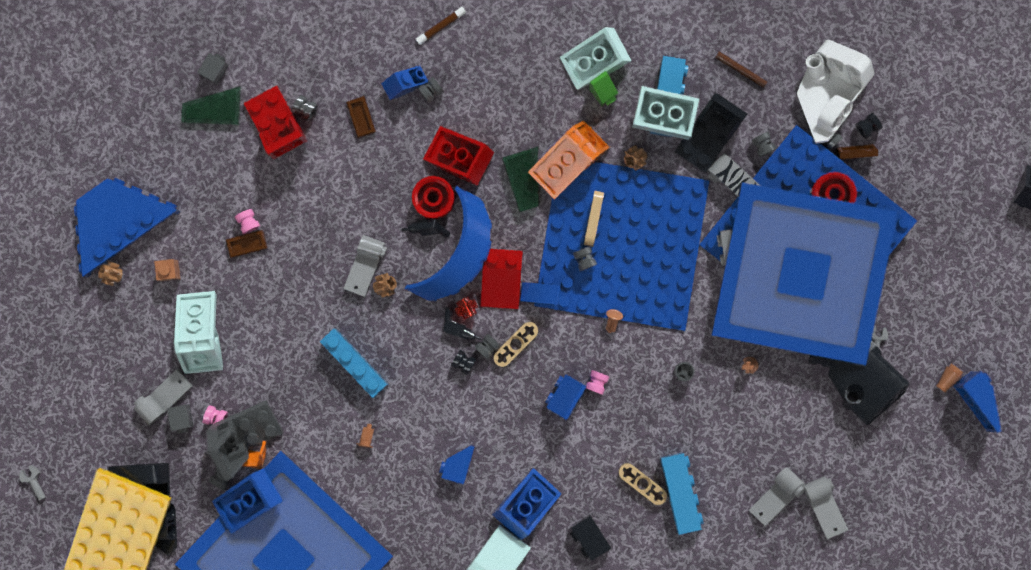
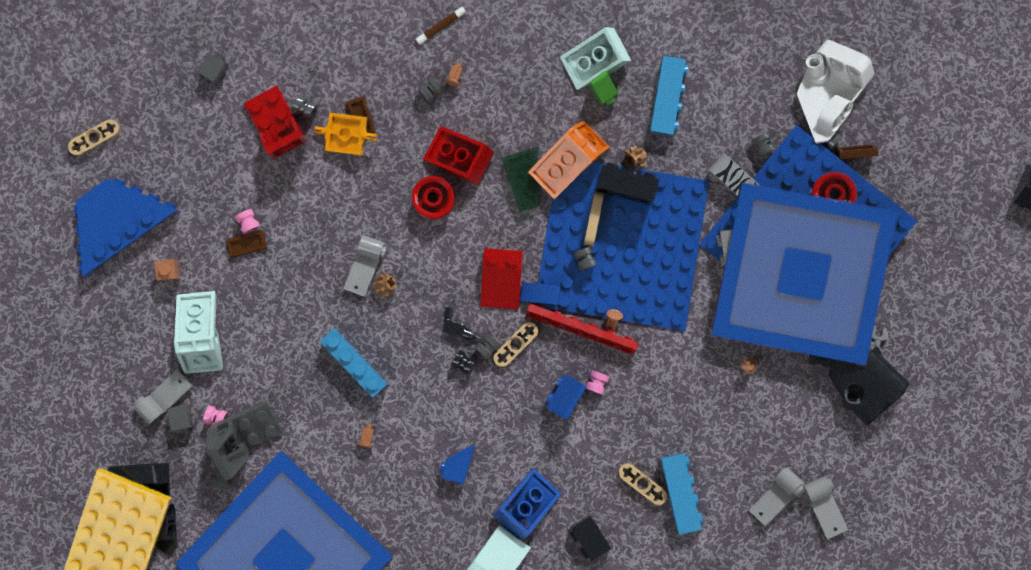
light grey bar [19,465,46,501] -> none
medium nougat gear [98,261,123,286] -> none
clear green wing [181,87,241,125] -> none
blue slope [212,468,283,534] -> none
orange bracket [242,441,266,469] -> none
blue slope [381,66,428,100] -> none
black piece [401,218,450,238] -> none
blue windscreen [404,186,492,301] -> none
clear red gear [454,296,478,320] -> none
light aqua brick [632,86,699,140] -> none
black bracket [674,92,747,173] -> none
dark grey wheel [674,362,695,381] -> none
reddish brown bar [715,51,767,88] -> none
black wheel [855,113,883,139] -> none
nougat cone [936,363,964,393] -> none
blue slope [953,371,1001,433] -> none
none -> tan beam [68,119,121,156]
none -> light orange plate [314,113,377,155]
none -> nougat piece [444,63,463,87]
none -> red plate [526,304,639,355]
none -> black brick [595,162,659,206]

